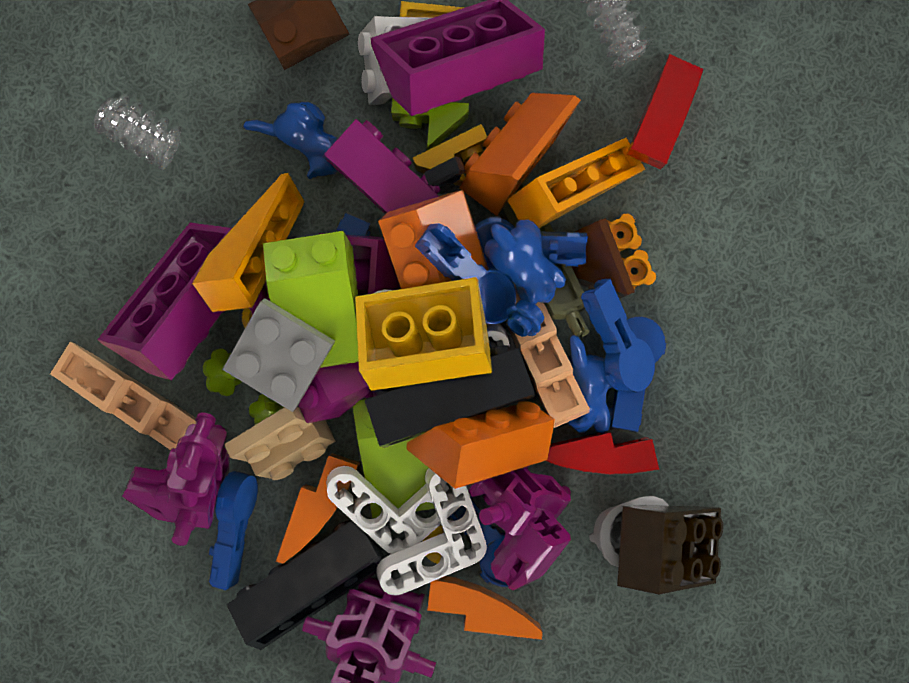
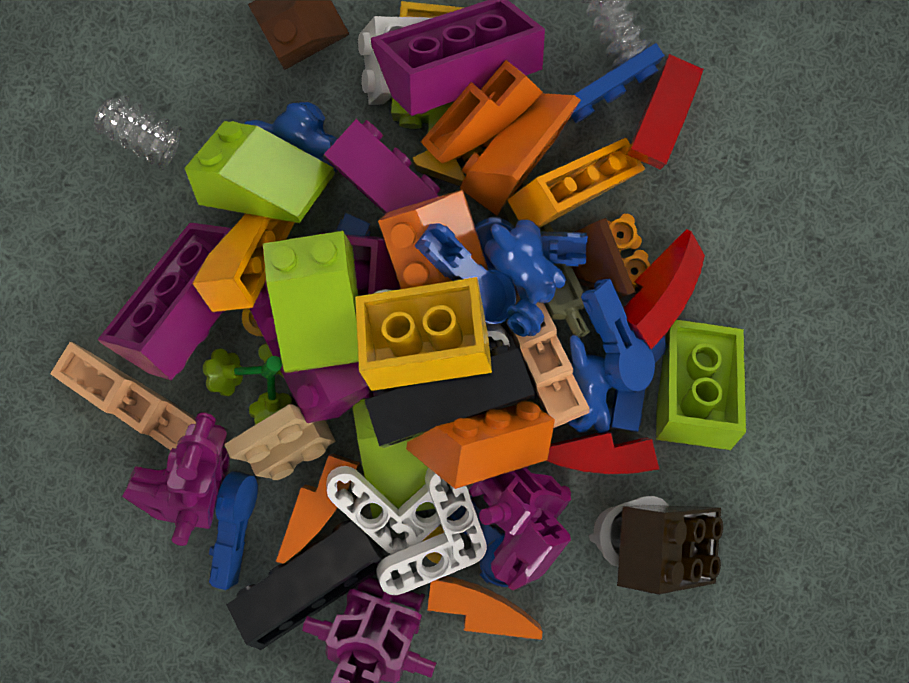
light grey plate [222,298,335,412] -> none
black tile [424,157,465,186] -> none
none -> lime slope [185,121,335,223]
none -> orange slope [421,60,543,164]
none -> blue plate [568,43,664,124]
none -> red slope [623,229,705,350]
none -> lime slope [656,320,746,450]

